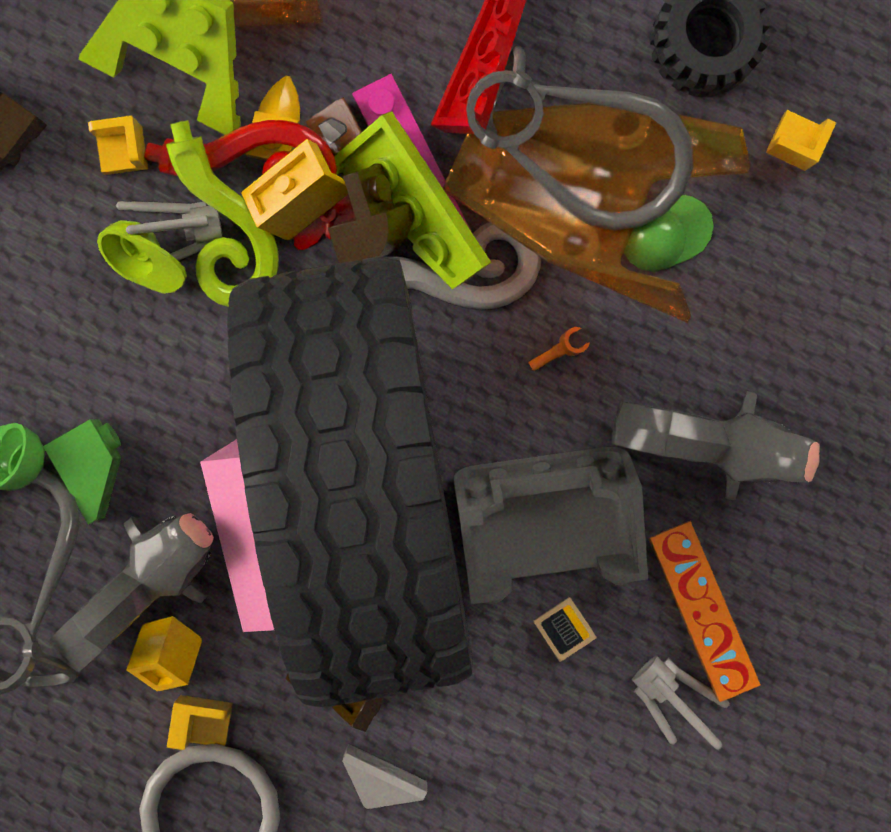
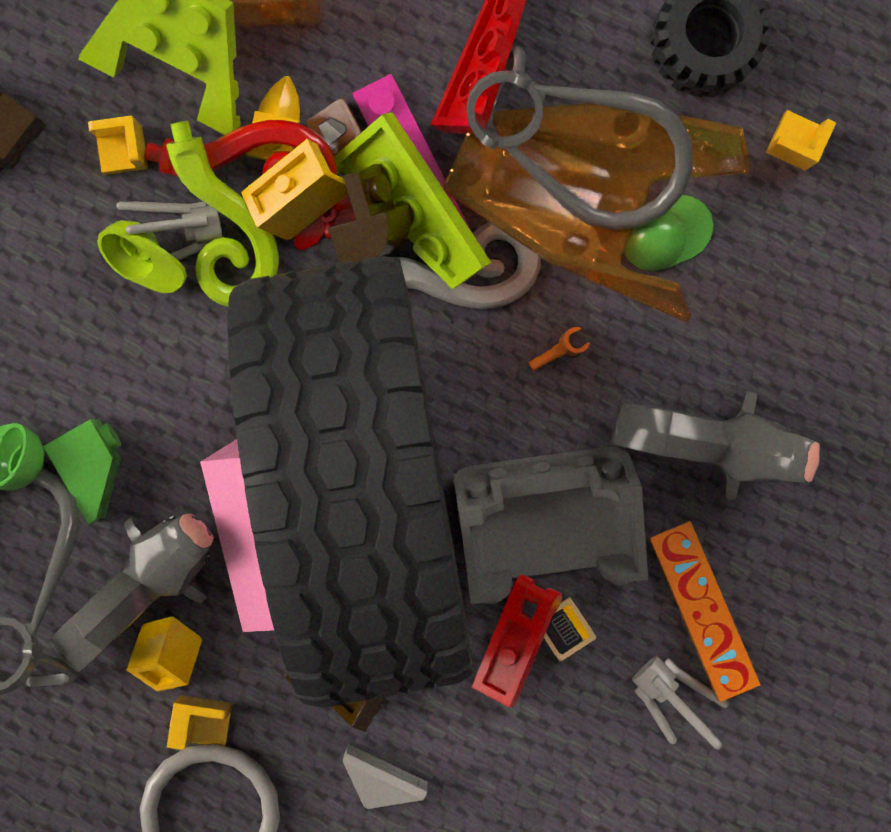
none -> red plate [471,574,562,708]

